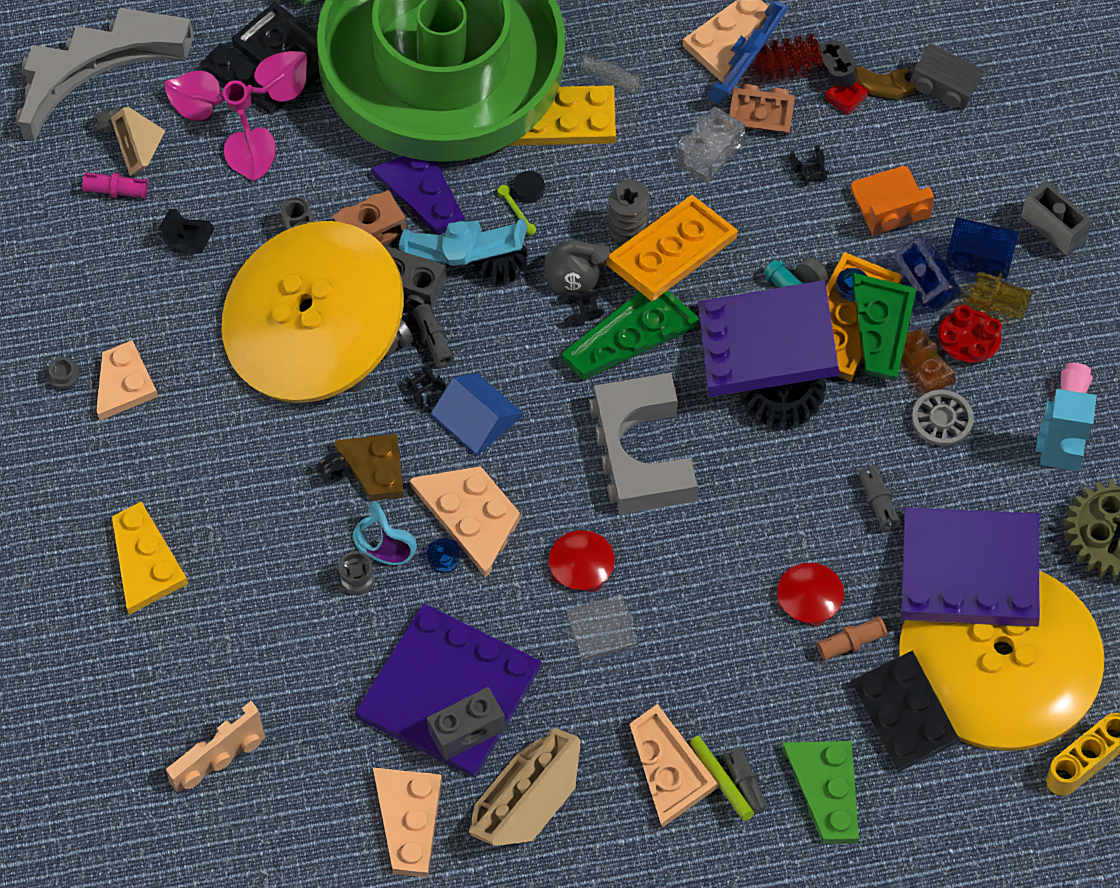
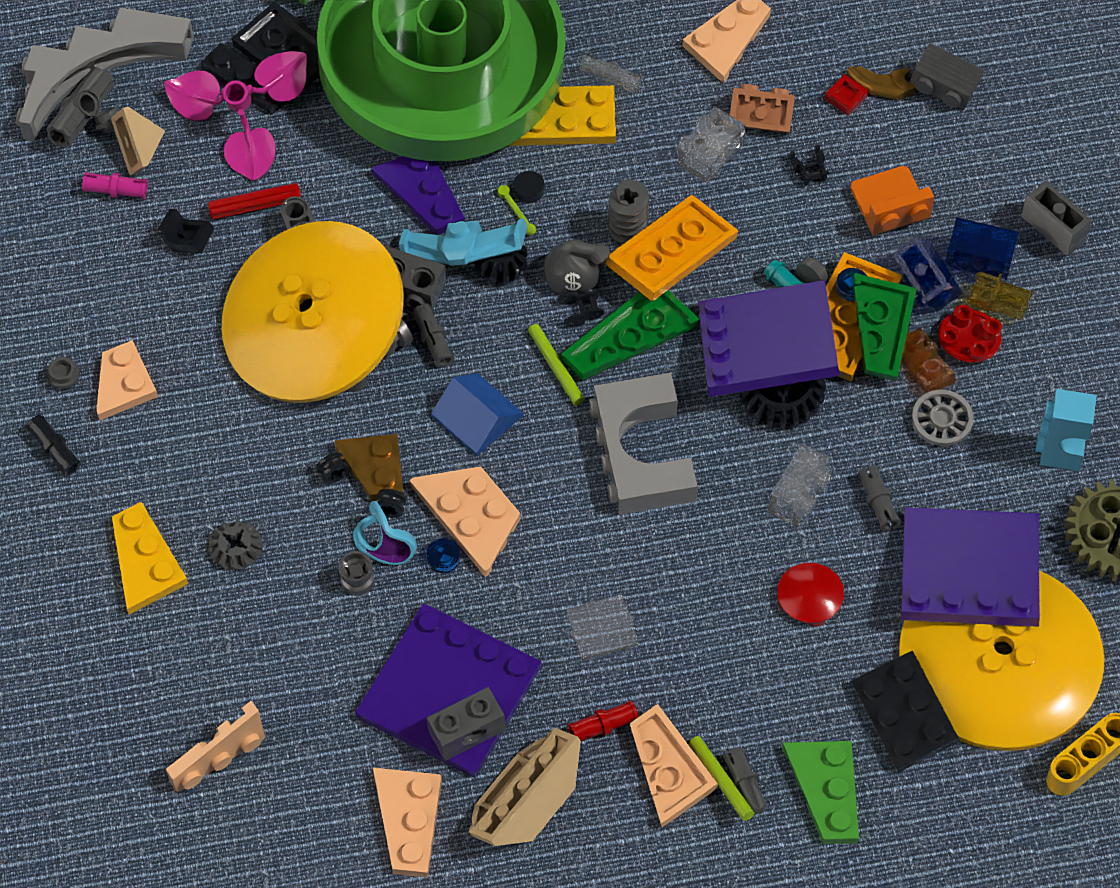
nougat brick [332,190,407,246] -> none
black piece [405,366,446,412] -> none
red dish [548,530,615,592] -> none
blue plate [707,0,788,105] -> none
clear red piece [756,33,823,82] -> none
nougat pin [816,616,888,661] -> none
black beam [818,40,859,88] -> none
bright pink cone [1061,363,1093,393] -> none
none -> black pin [26,415,81,476]
none -> dark grey piece [46,67,114,148]
none -> red axle [208,183,301,219]
none -> dark grey gear [208,519,262,570]
none -> black bush [377,489,407,517]
none -> lime bar [528,324,585,406]
none -> red pin [567,700,638,741]
none -> clear brick [768,443,833,527]

